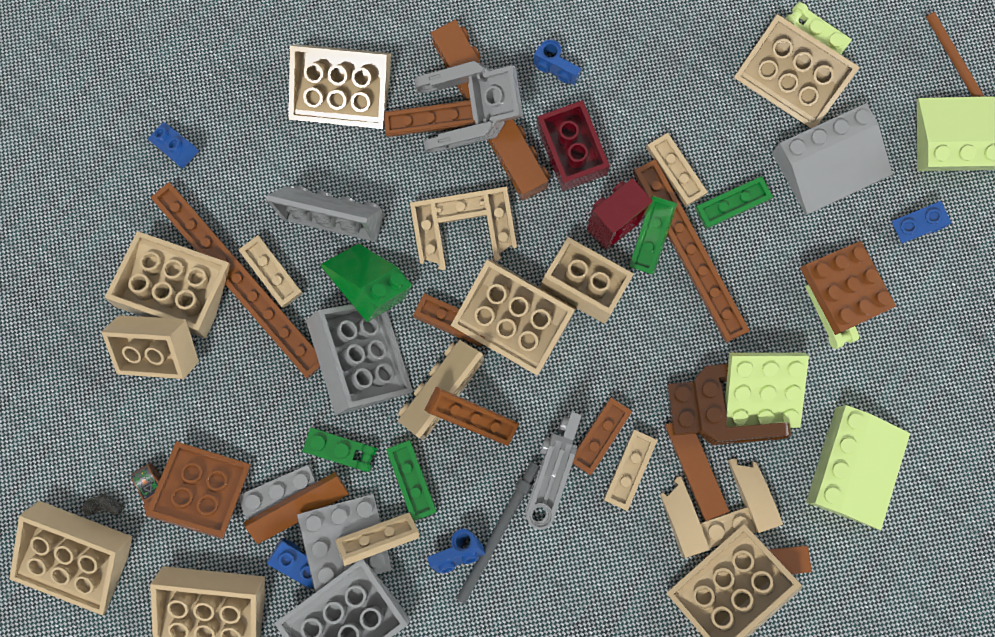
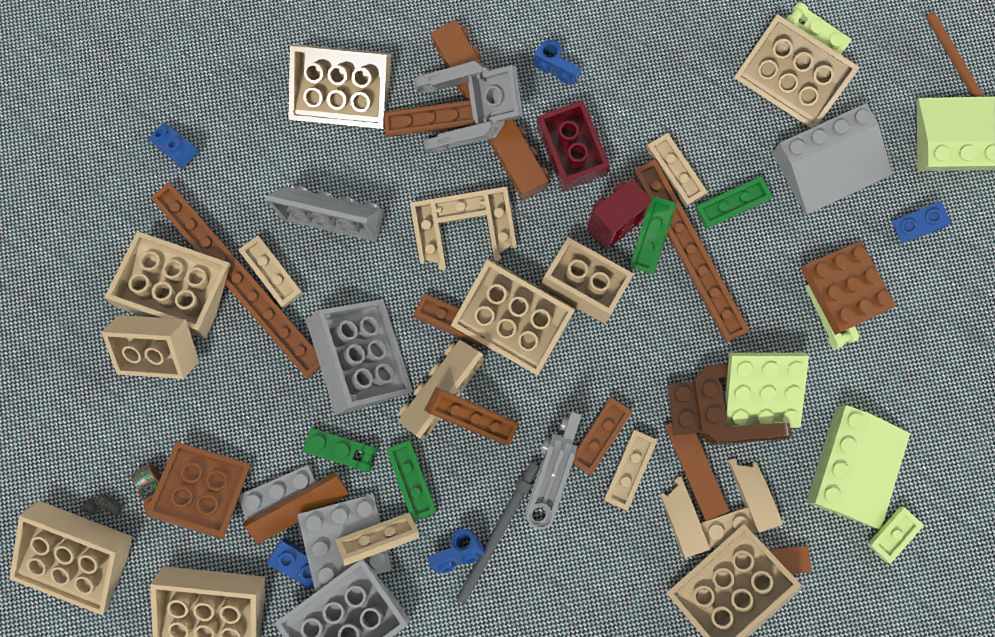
green slope [320,243,413,323] -> none
none -> yellowish green plate [867,507,924,564]

